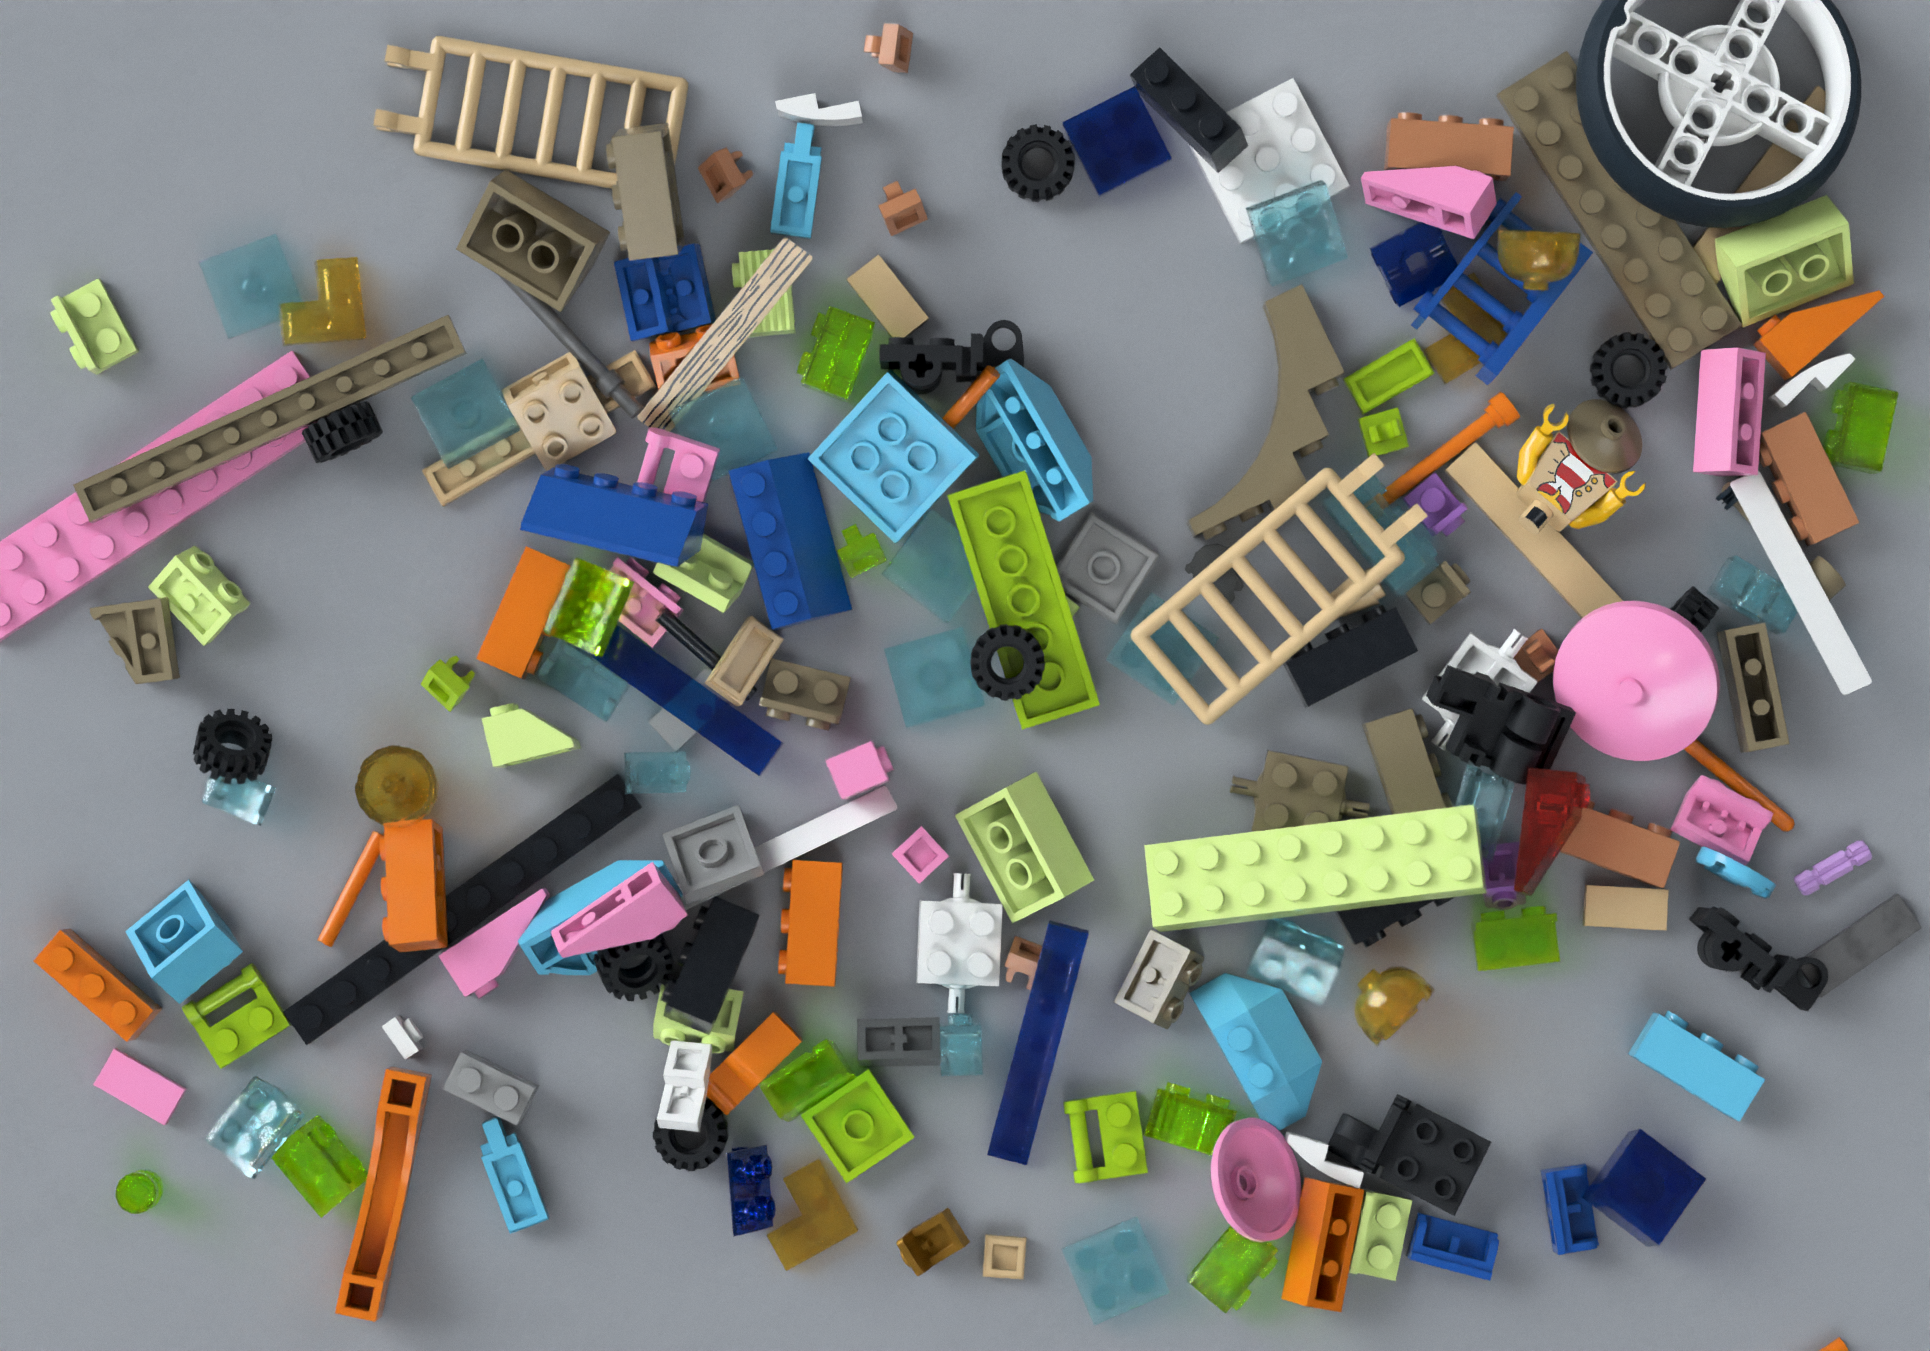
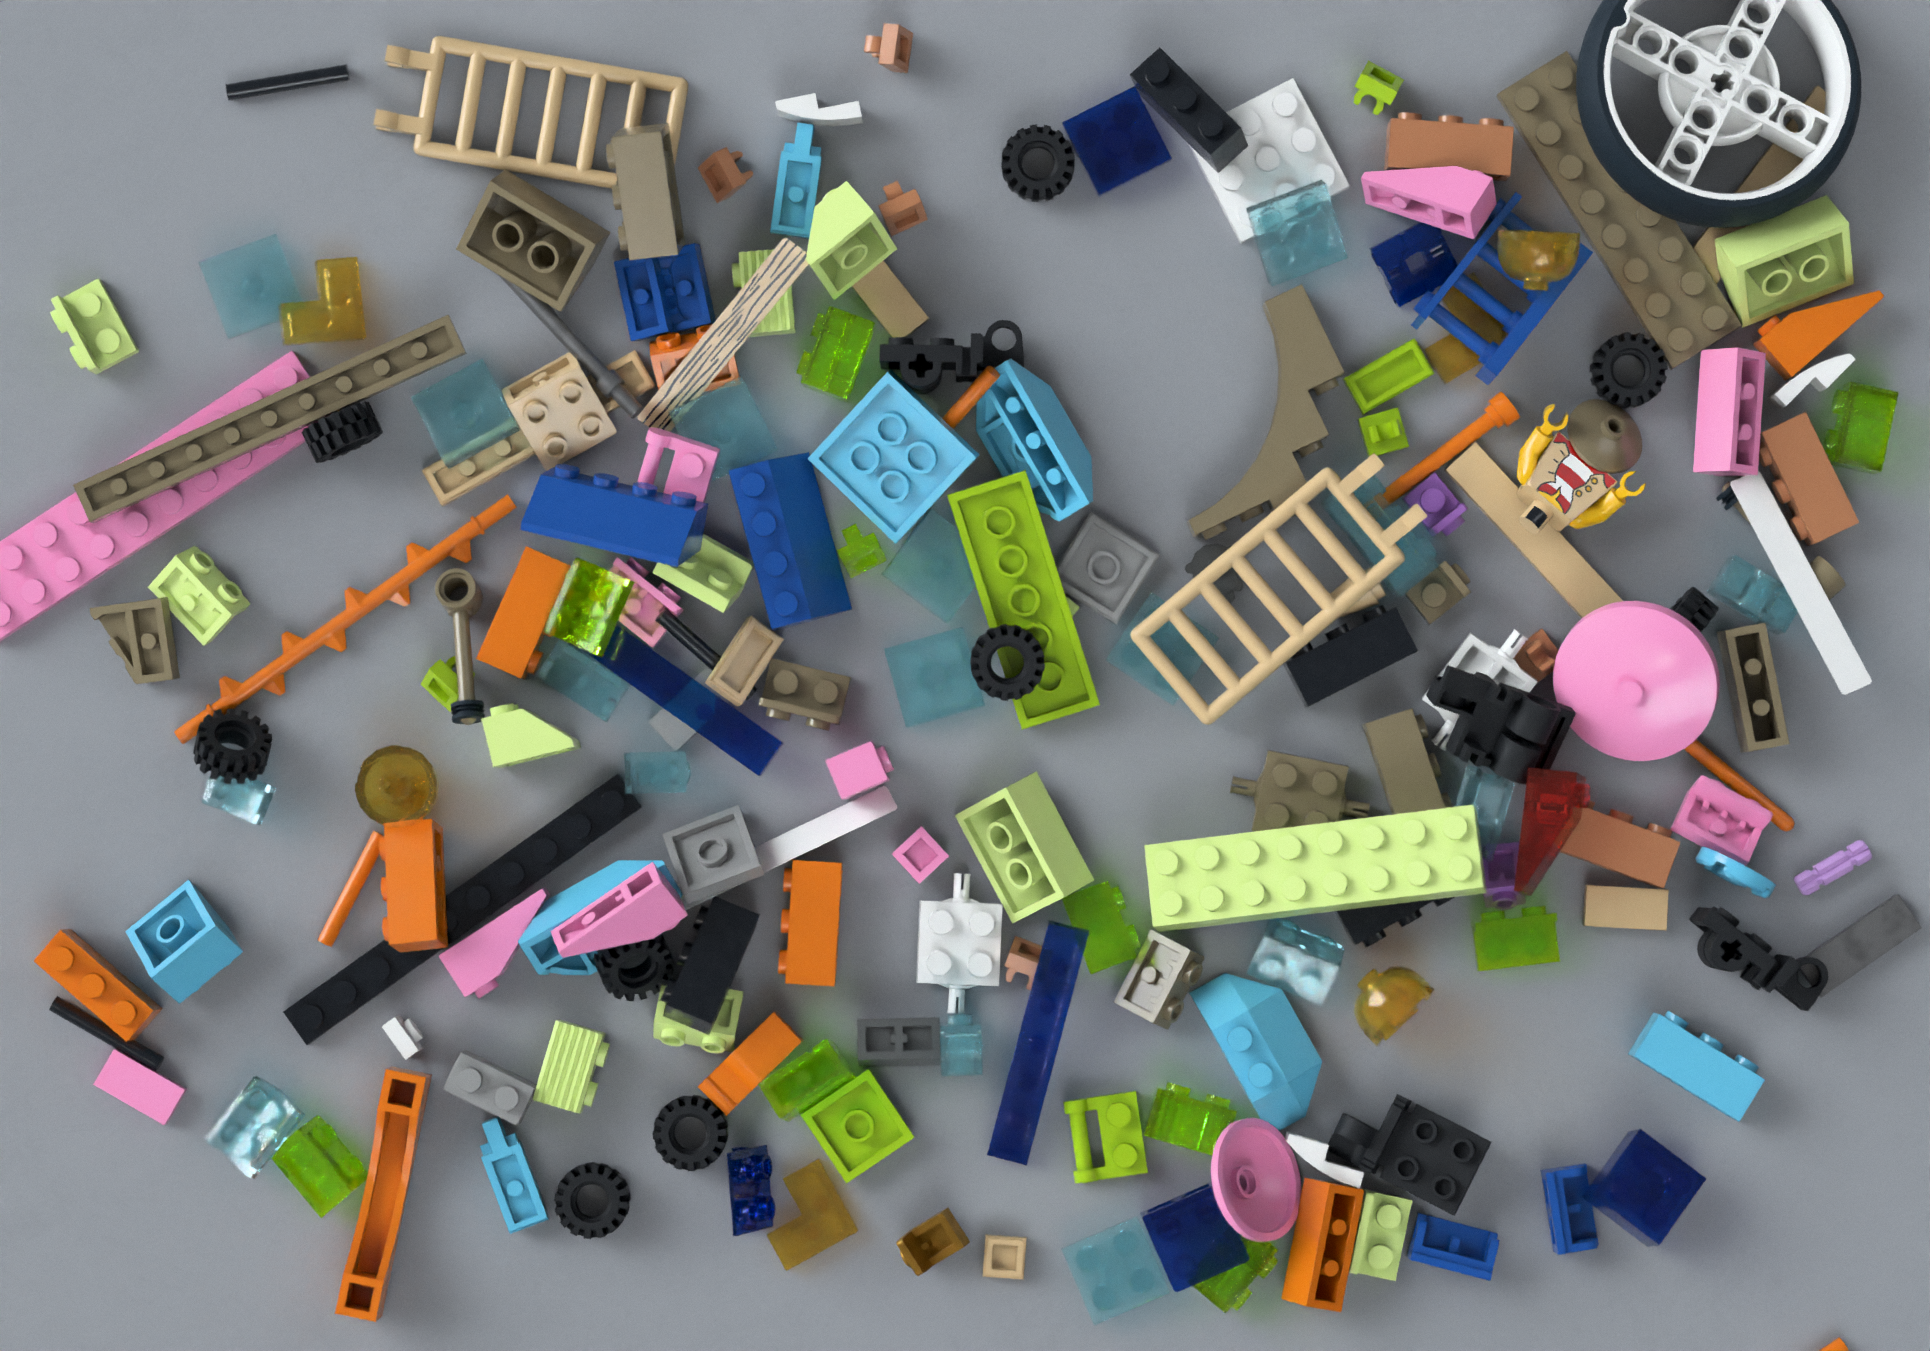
clear neon green wheel [115,1169,164,1214] -> none
lime plate [182,963,292,1069] -> none
white slope [657,1040,712,1132] -> none
none -> black bar [49,996,164,1071]
none -> orange plant [174,494,517,745]
none -> black bar [226,64,350,100]
none -> dark tan piece [435,568,485,725]
none -> yellowish green brick [532,1019,610,1114]
none -> black tyre [554,1162,631,1239]
none -> yellowish green slope [806,181,897,300]
none -> clear neon green bracket [1062,880,1141,975]
none -> clear blue bracket [1140,1182,1249,1292]
none -> lime tile [1354,60,1404,115]

